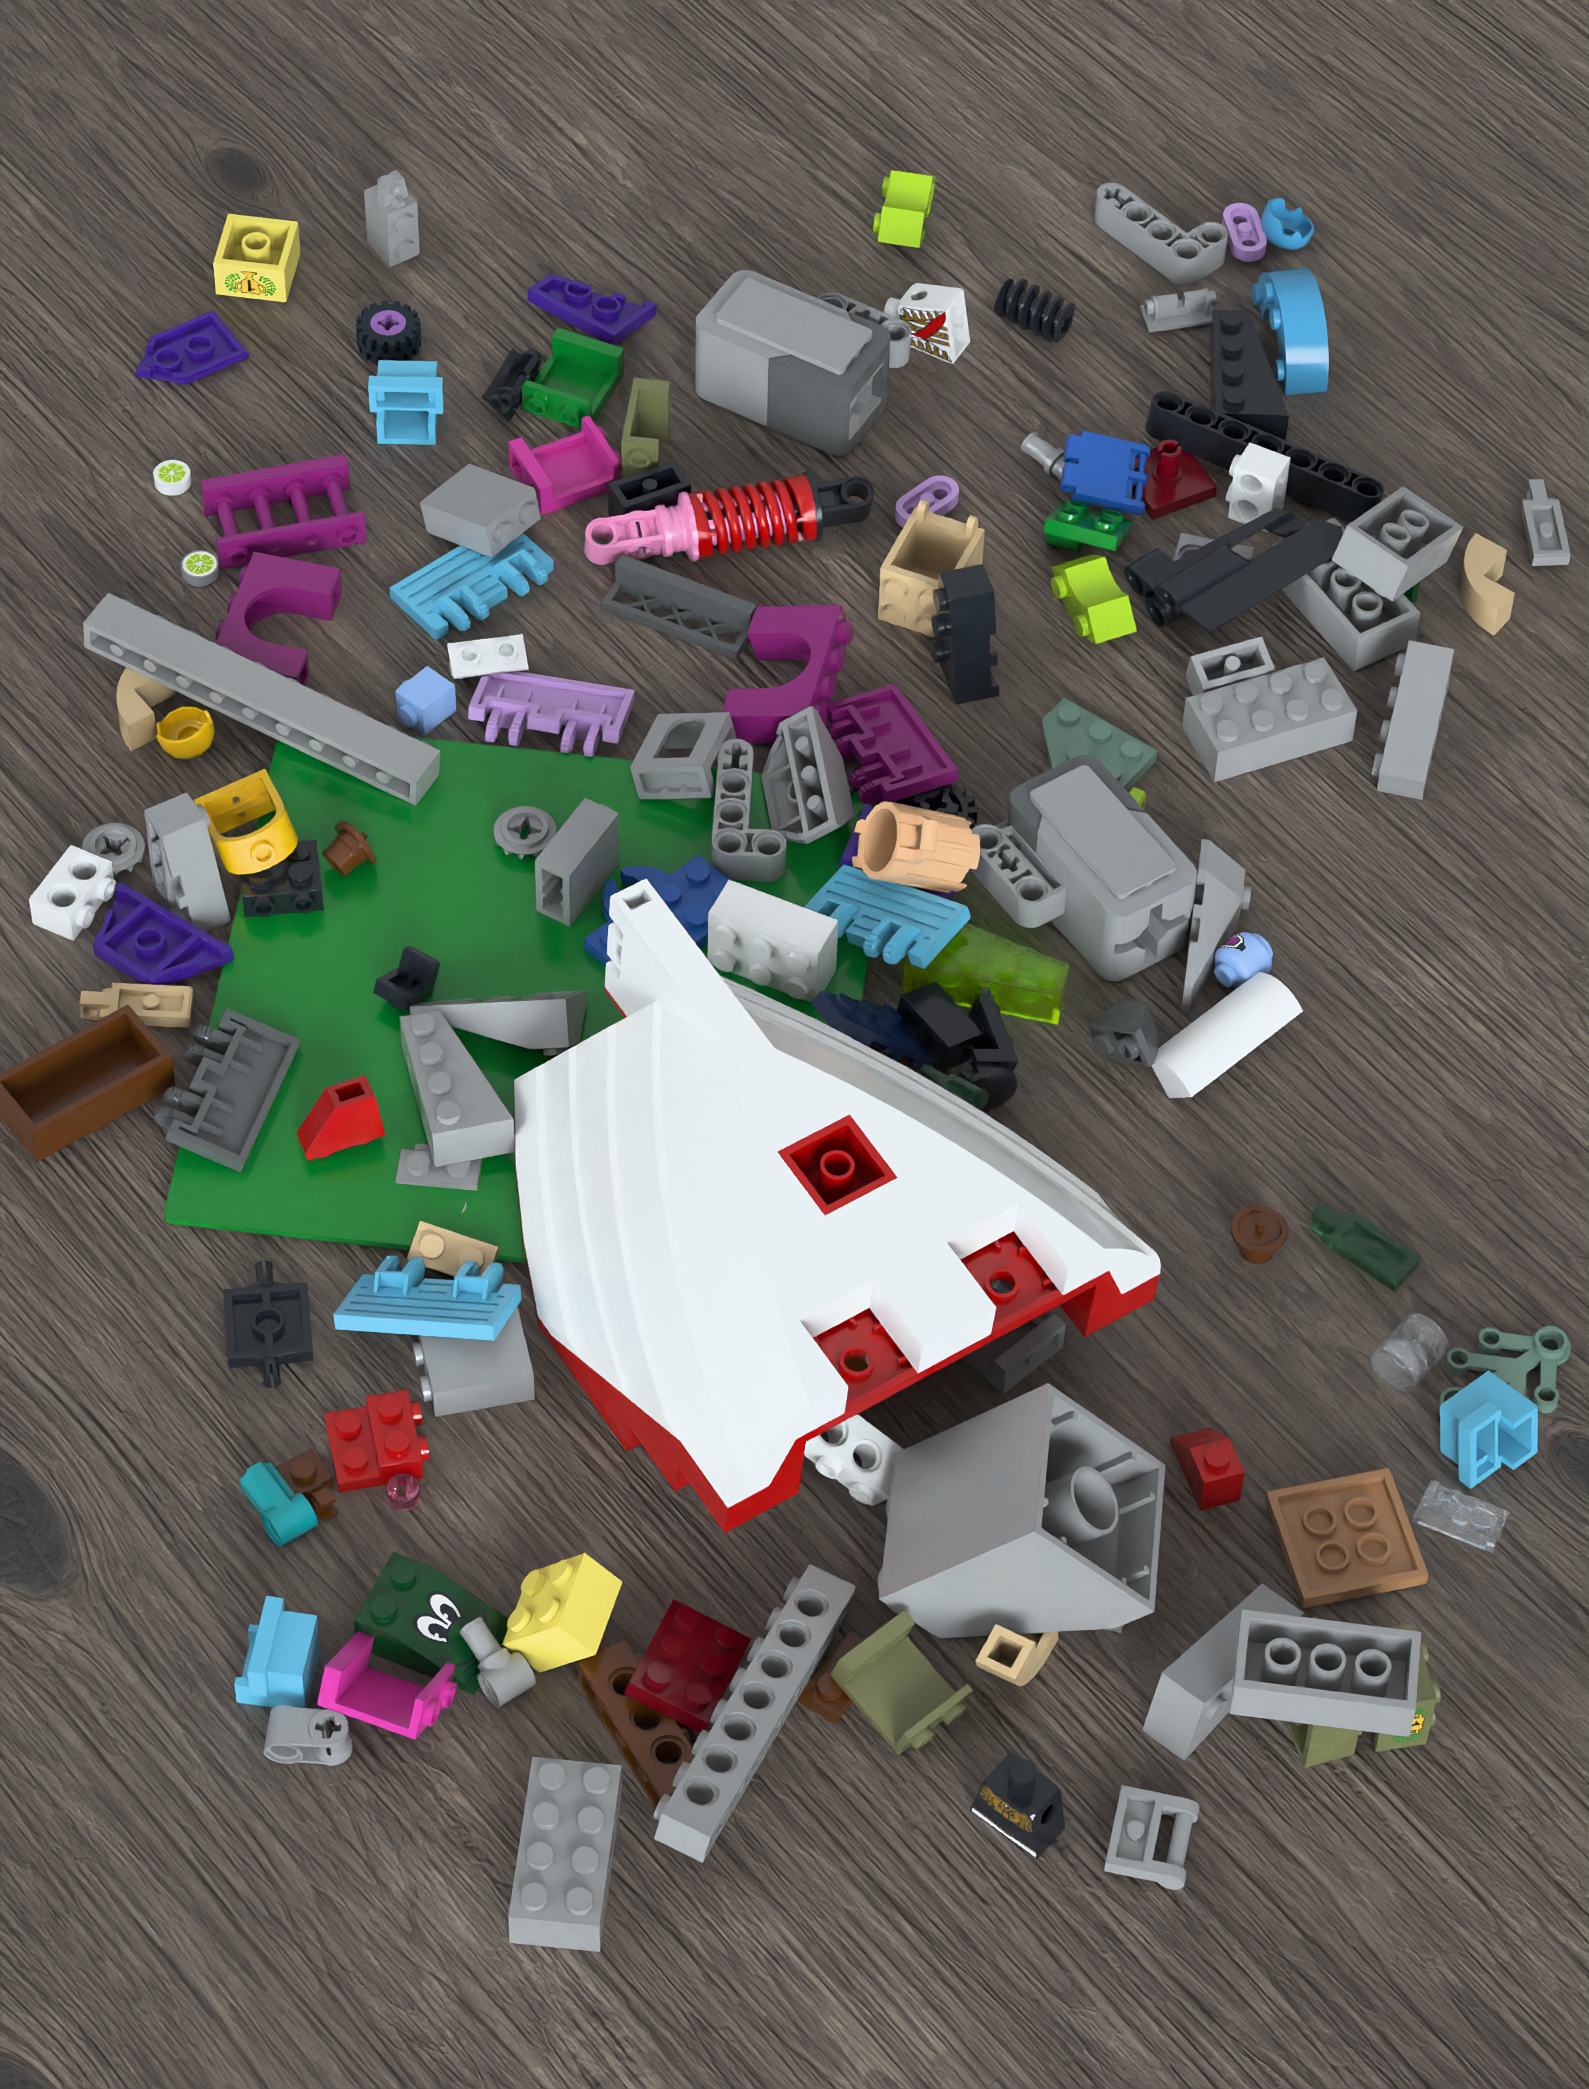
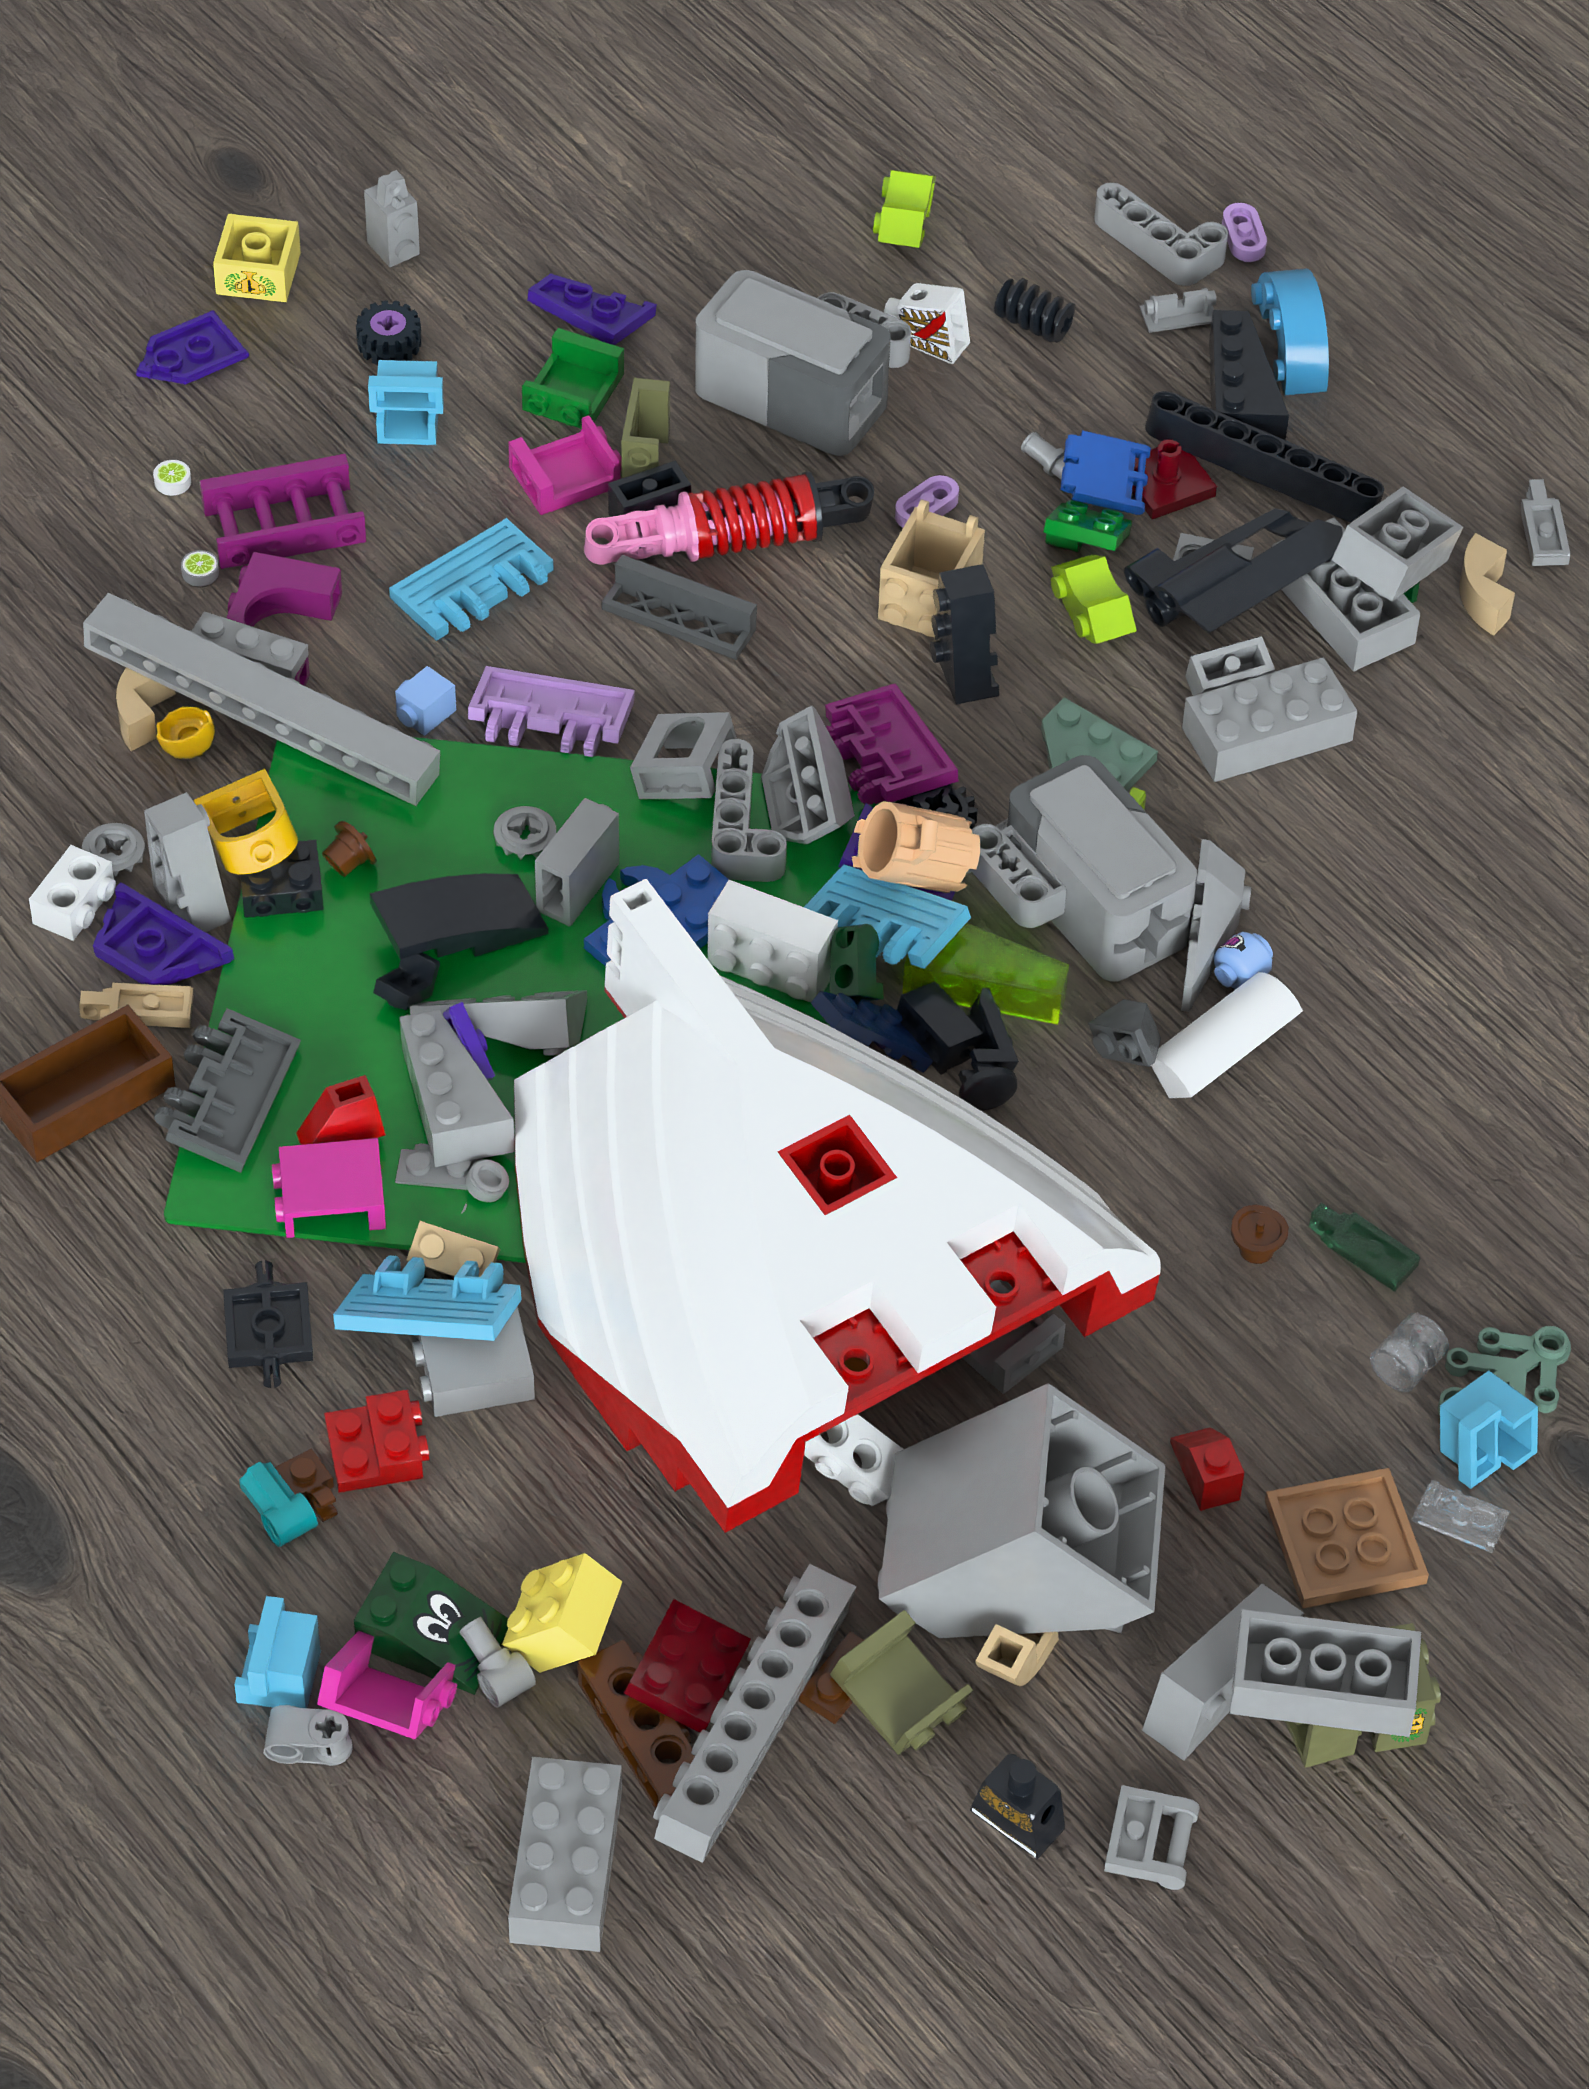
clear pink hinge [386,1473,421,1511] -> none
light grey brick [420,464,541,557] -> none
white hinge [447,634,528,679] -> none
black hinge [482,348,542,421] -> none
magenta arch [722,605,853,743] -> none
clear green axle [920,1064,988,1110] -> none
white brick [1226,443,1290,533] -> none
dark azure hair [1261,198,1314,250] -> none
light grey wedge [1372,640,1454,800] -> none
none -> light grey plate [192,611,309,679]
none -> dark pink panel [272,1138,386,1238]
none -> black slope [370,873,549,959]
none -> dark purple plate [443,1002,495,1082]
none -> light grey tile [465,1159,509,1202]
none -> dark green leg [830,924,884,1001]

